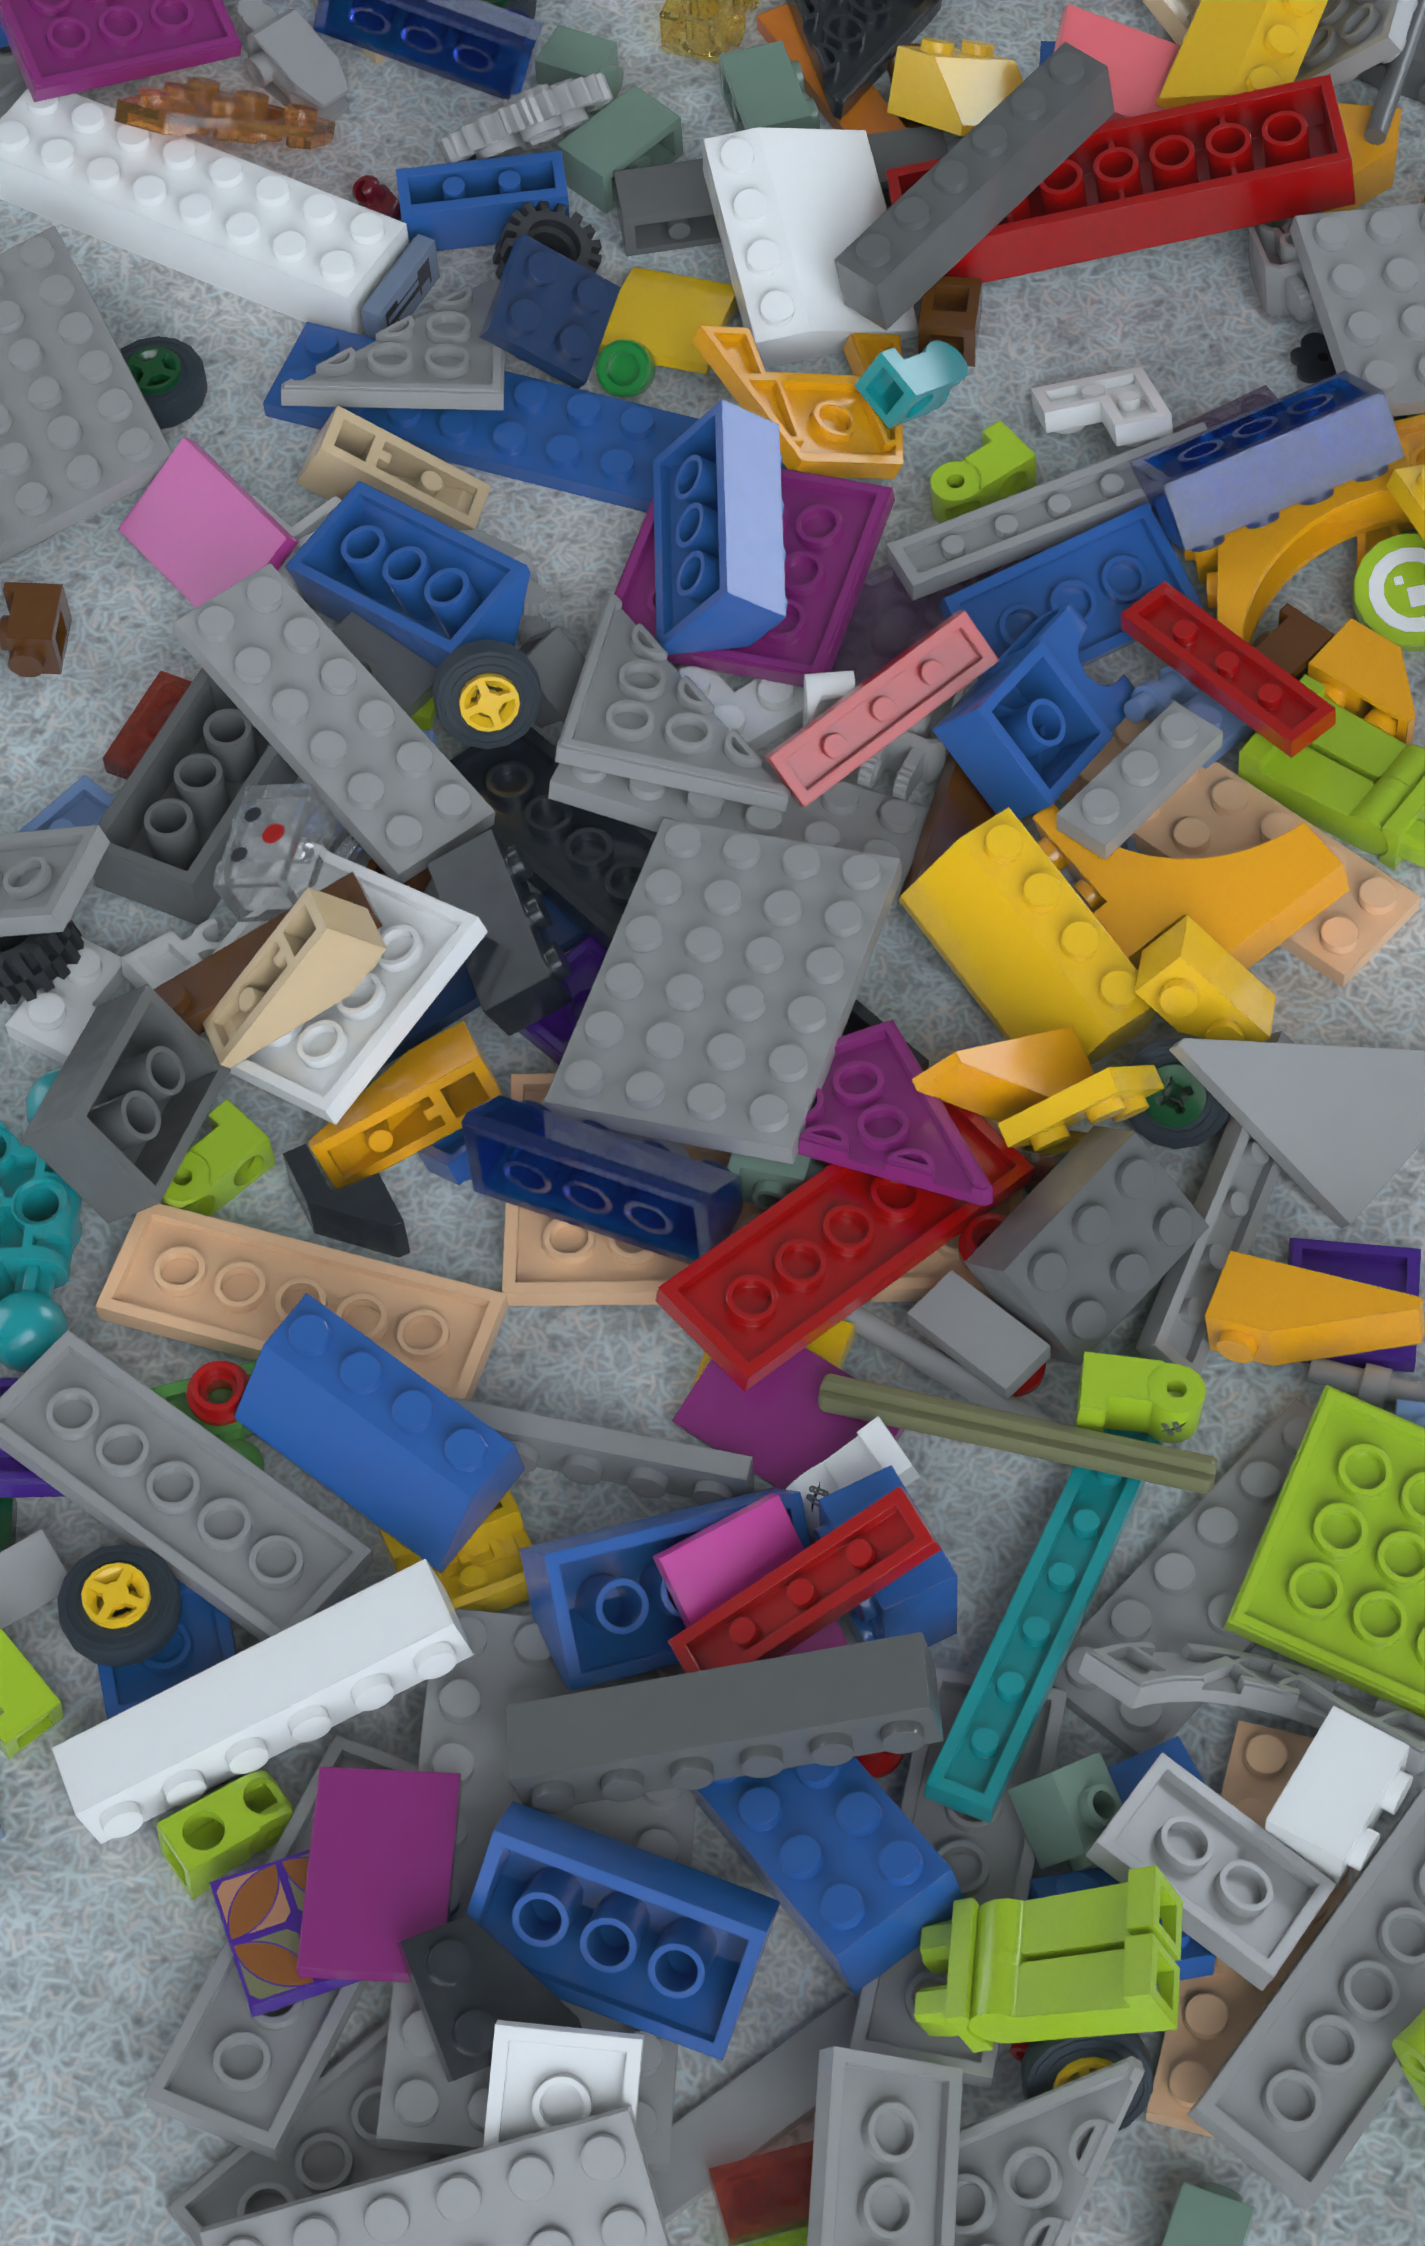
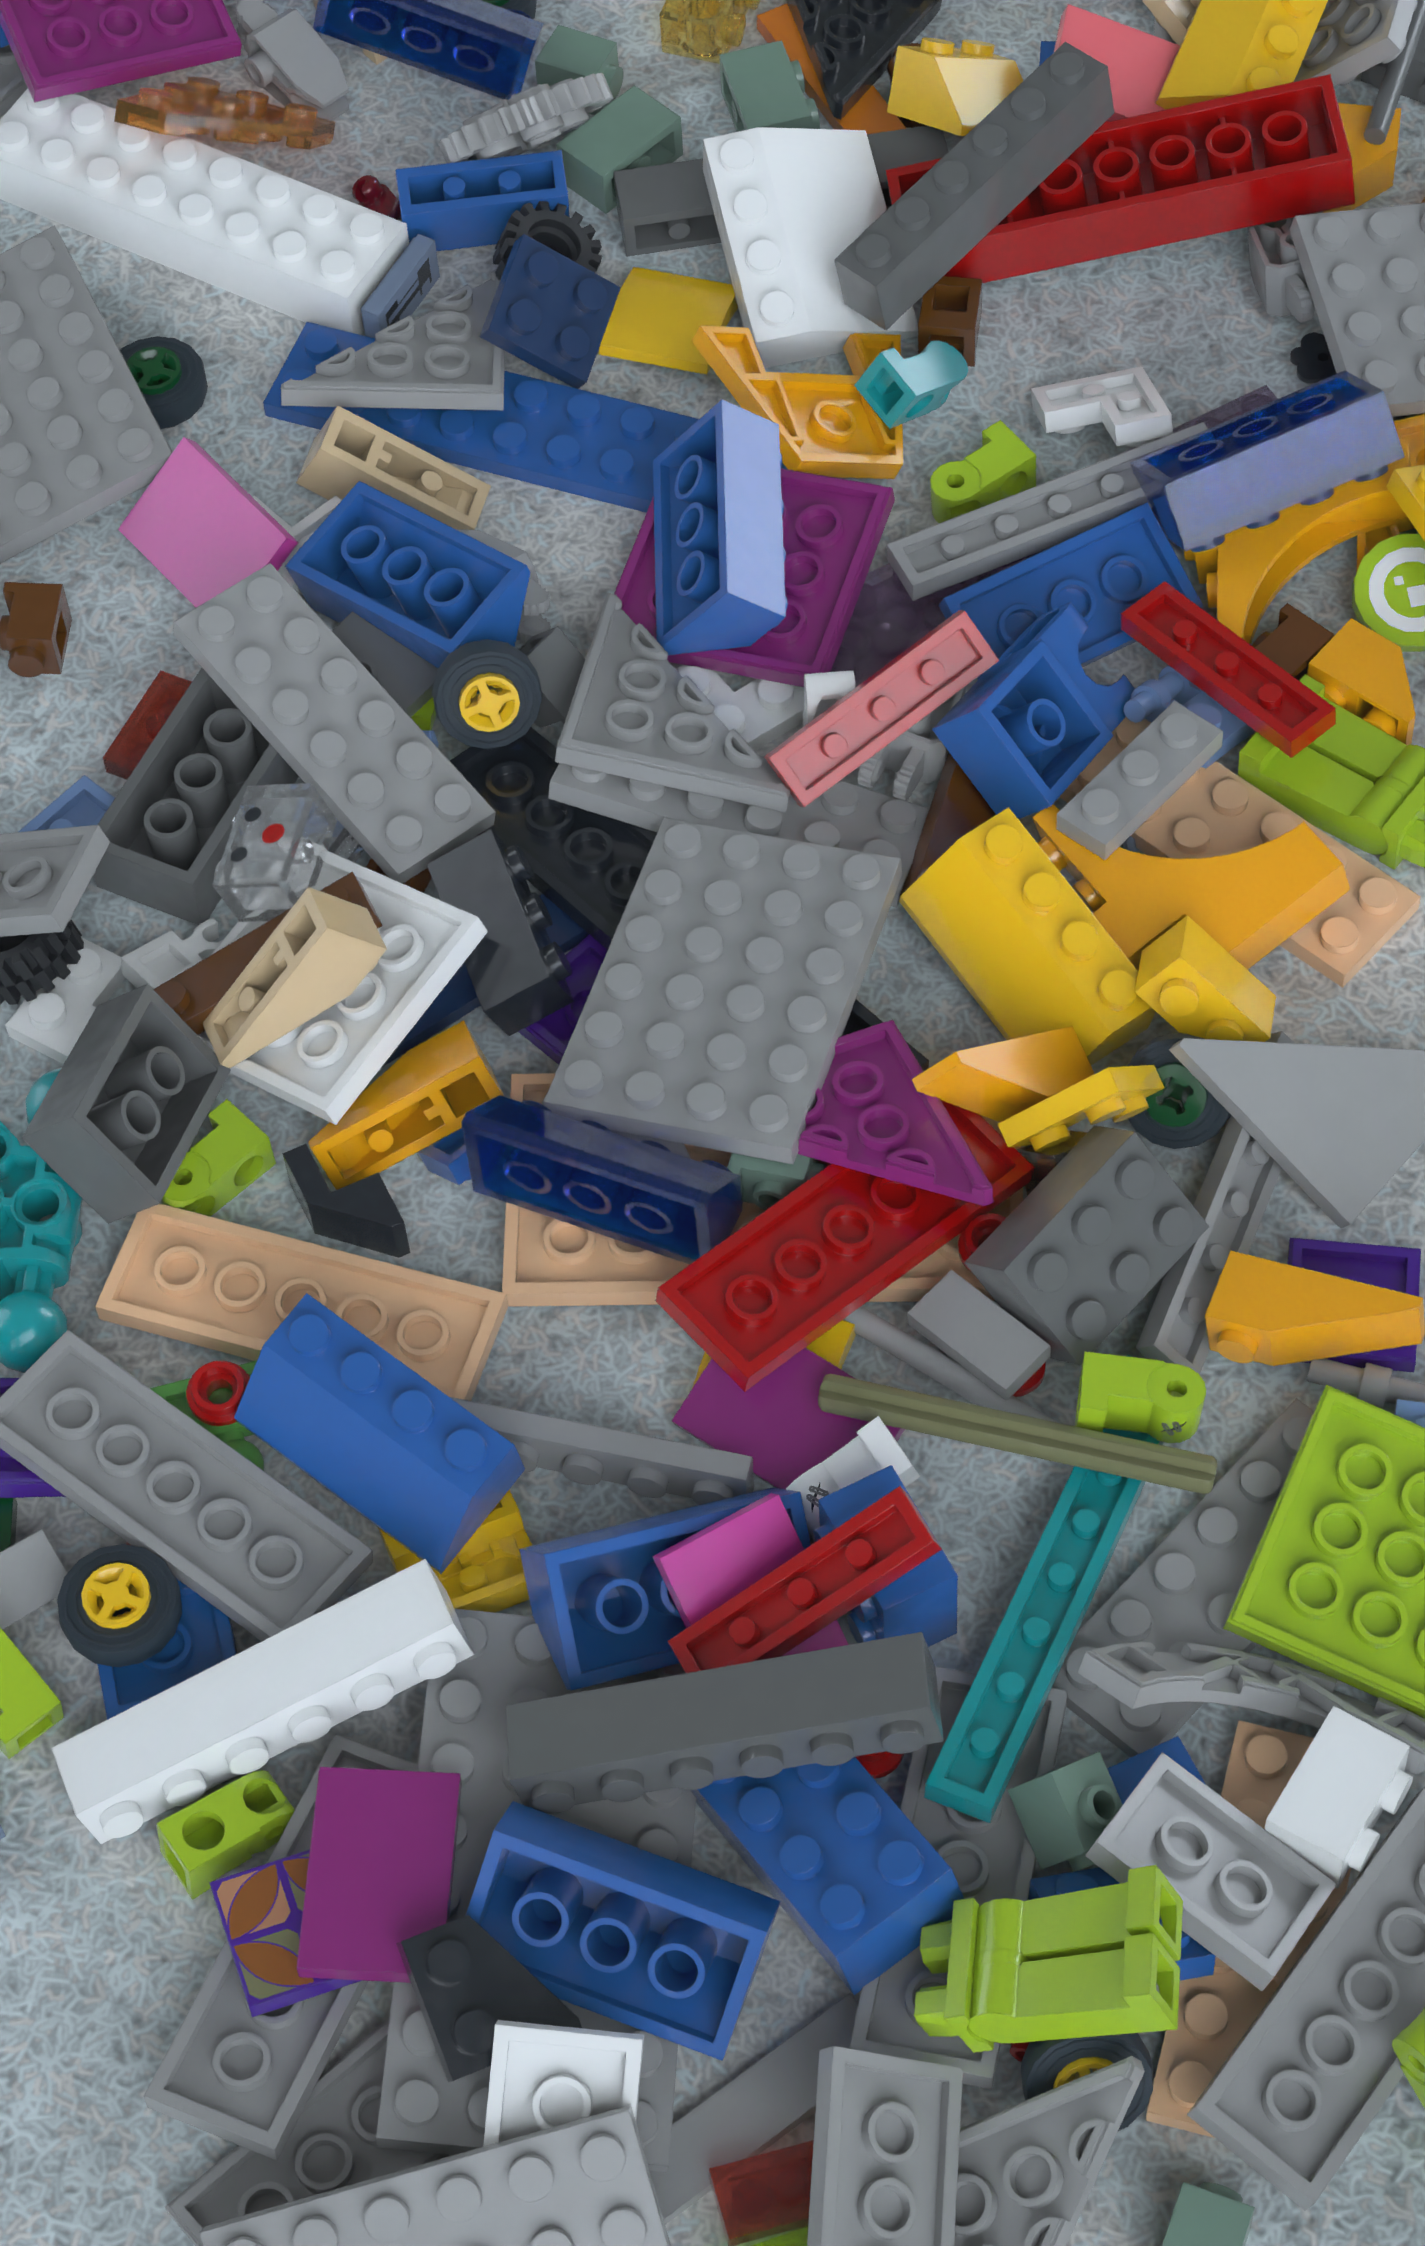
green tile [596,340,656,397] -> none

